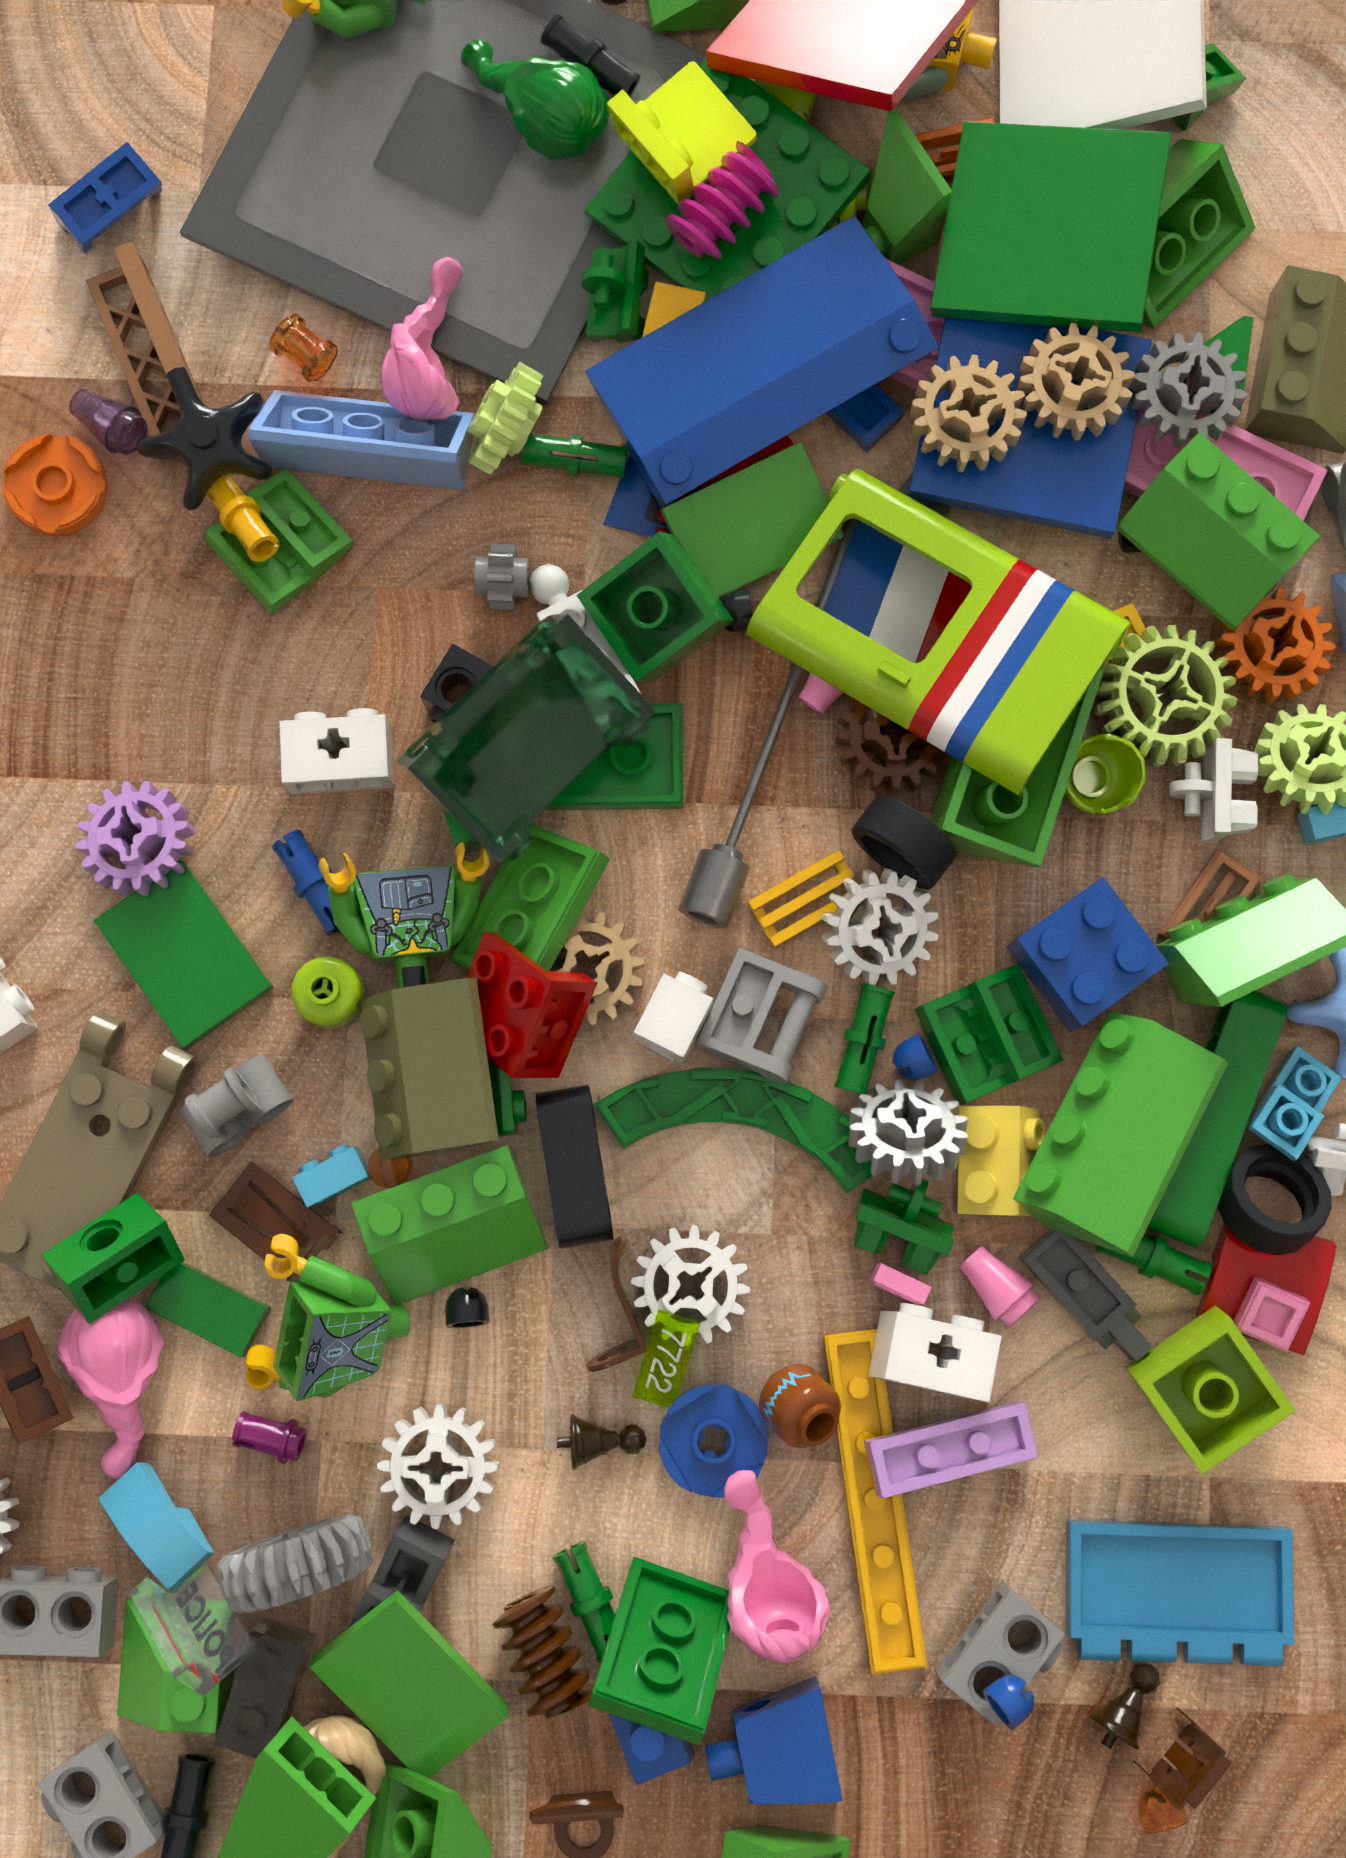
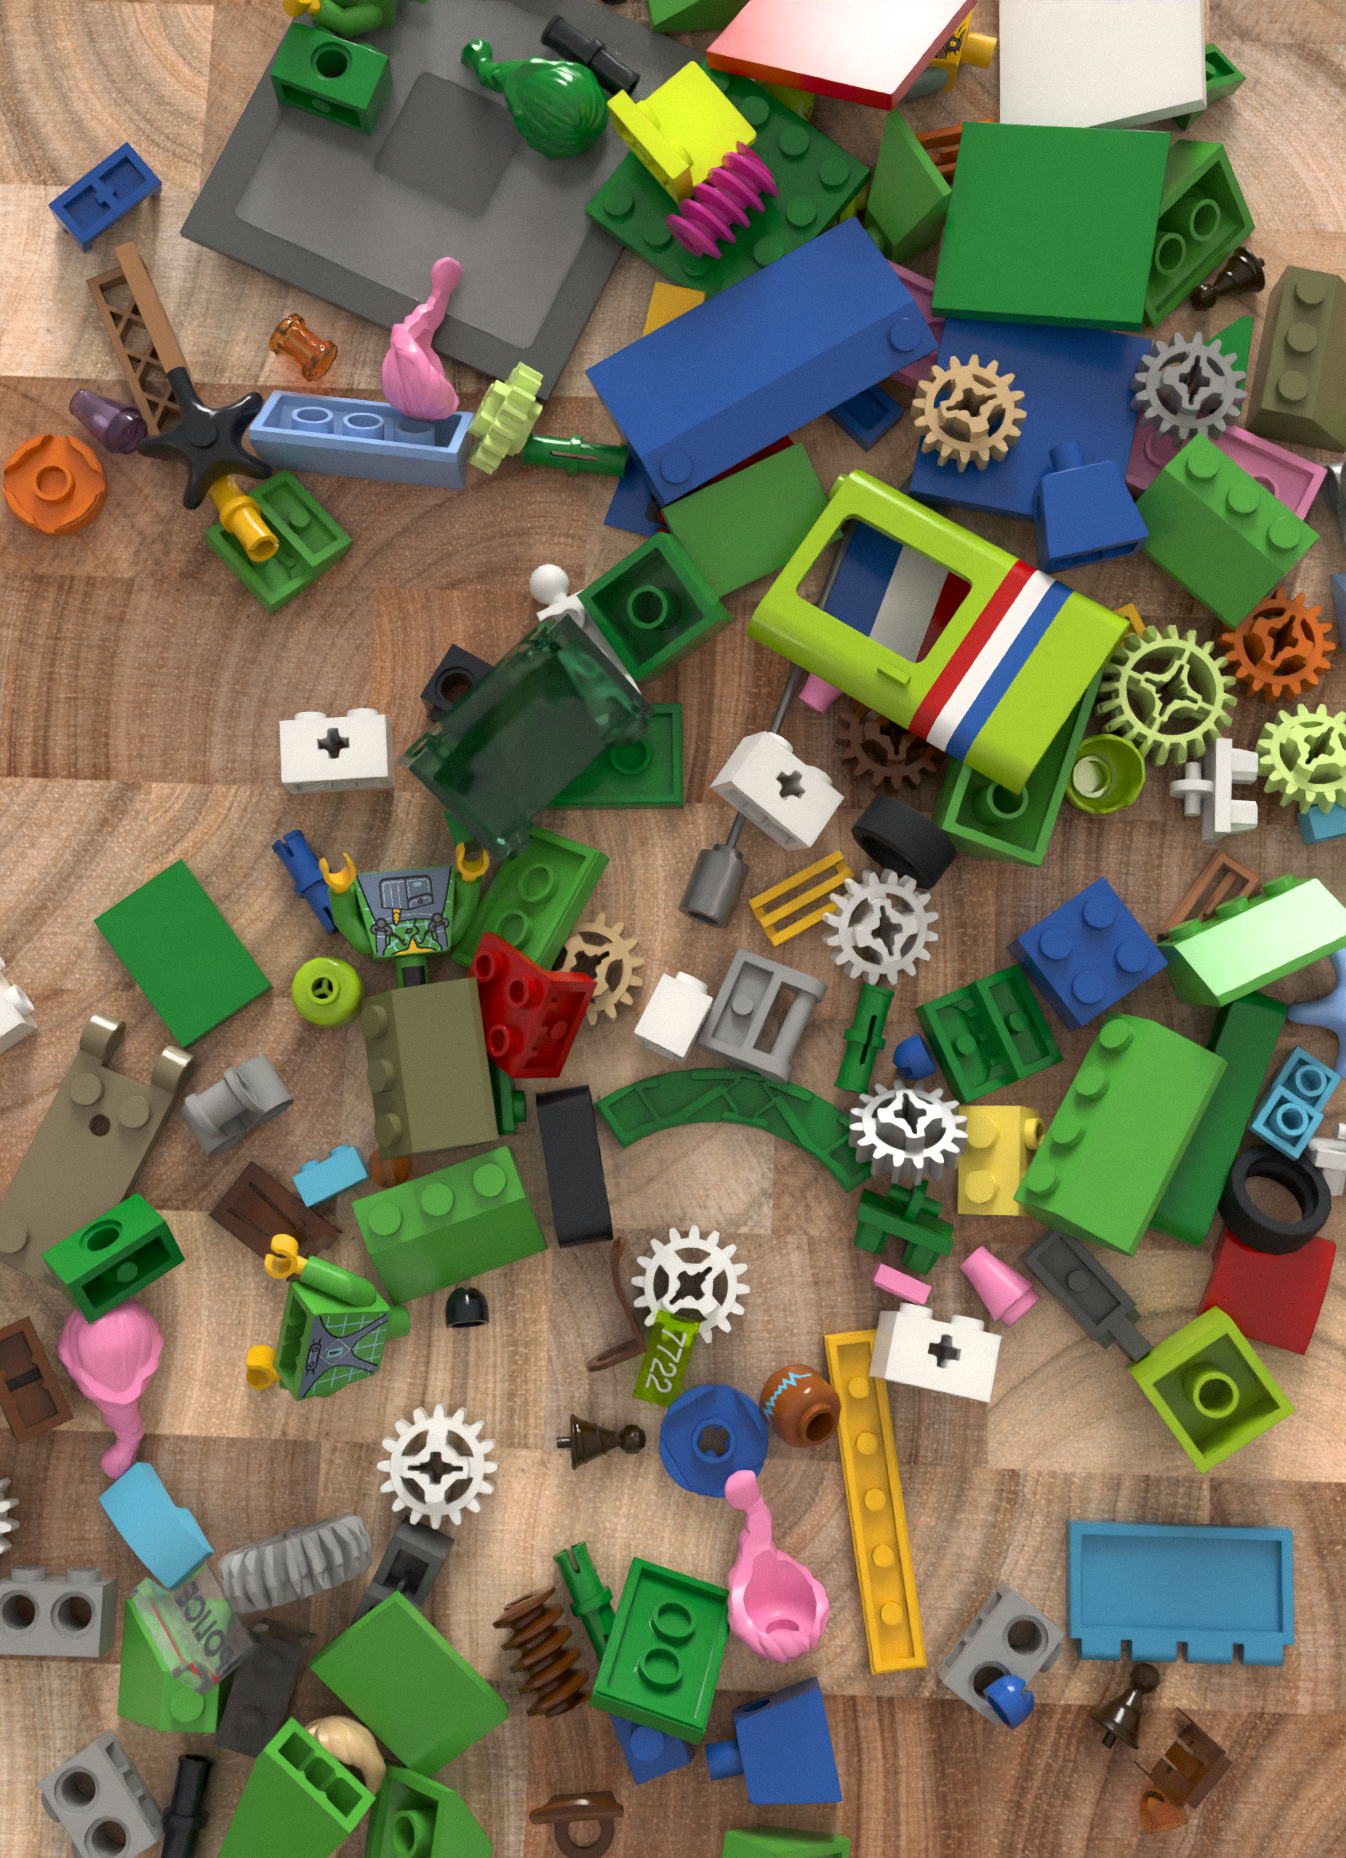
lavender gear [75,781,195,896] -> none
green tile [145,1262,271,1358] -> none
magenta pin [232,1411,307,1464] -> none
light grey gear [474,544,530,610] -> none
green hips [581,241,649,343] -> none
black hinge [720,589,753,632] -> none
lavender plate [864,1401,1038,1498] -> none
tan gear [1016,323,1135,441] -> none
green pin [1095,1235,1211,1295] -> none
bright pink tile [1233,1276,1310,1352] -> none
none -> green brick [270,21,394,137]
none -> white brick [710,731,844,852]
none -> blue torso [1032,441,1149,575]
none -> dark brown piece [1190,246,1265,312]

